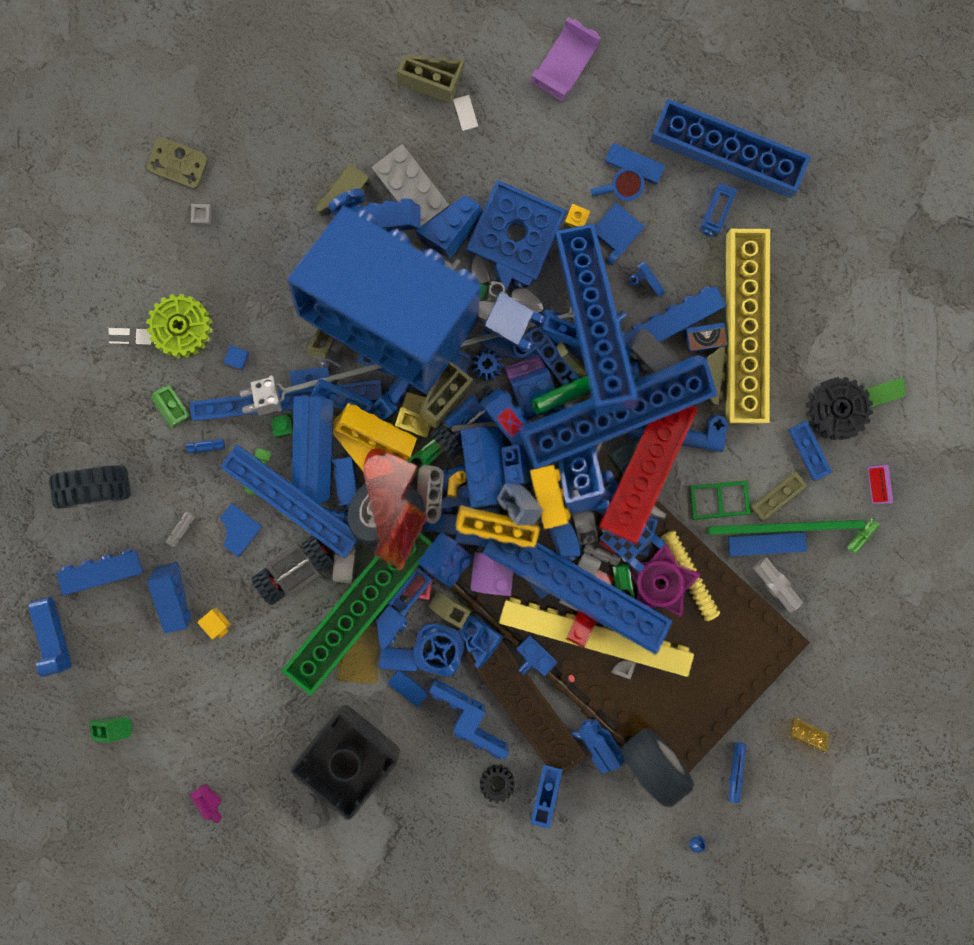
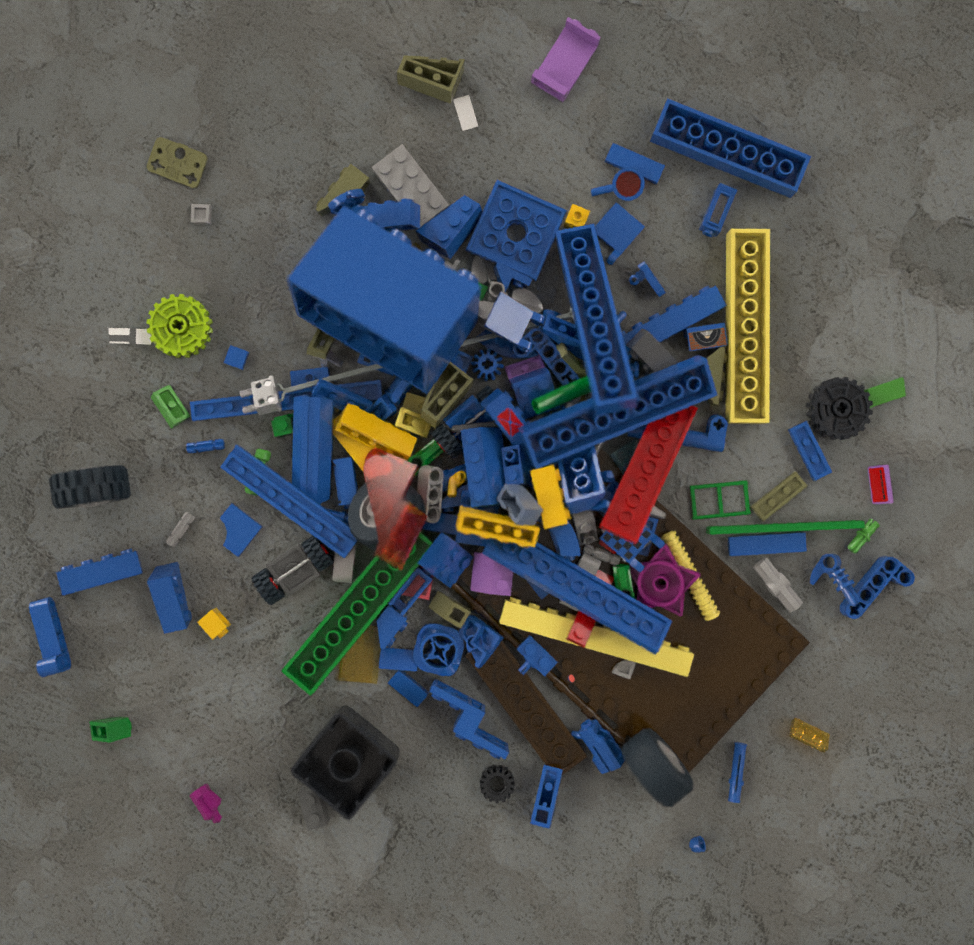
none -> blue piece [810,554,861,606]
none -> blue beam [840,556,915,619]

